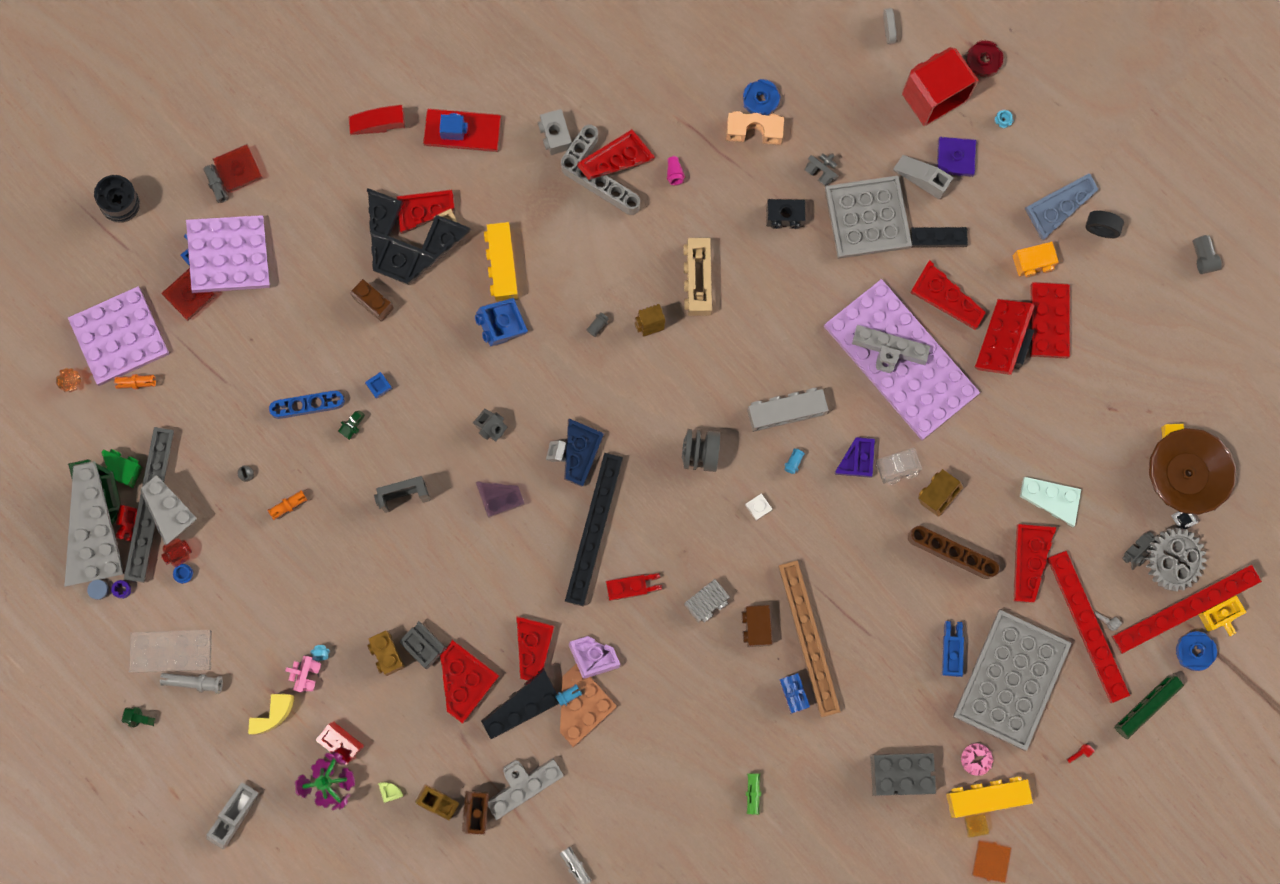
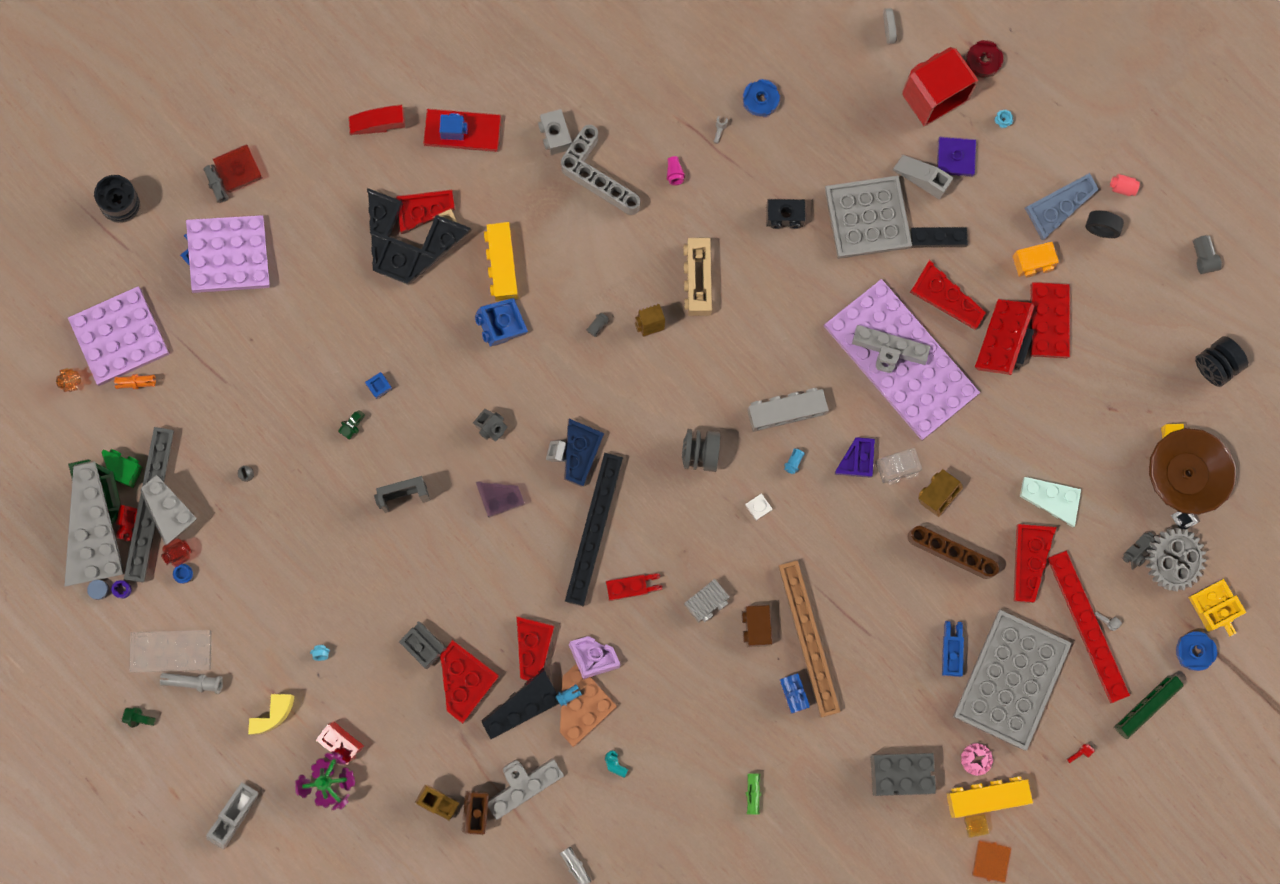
clear red plate [161,268,216,321] -> none
orange pin [267,490,307,520] -> none
blue beam [269,391,345,419] -> none
bright pink hips [285,656,321,692] -> none
reddish brown brick [350,279,393,322] -> none
pearl gold brick [367,630,405,676] -> none
yellowish green tile [378,782,404,803] -> none
red wing [577,129,655,180] -> none
light nougat arch [726,111,784,145] -> none
dark grey hips [804,153,839,186] -> none
red plate [1112,565,1262,654] -> none
none -> teal arm [605,750,628,778]
none -> light grey hand [714,116,728,143]
none -> coral brick [1110,174,1140,196]
none -> black wheel [1195,336,1249,387]

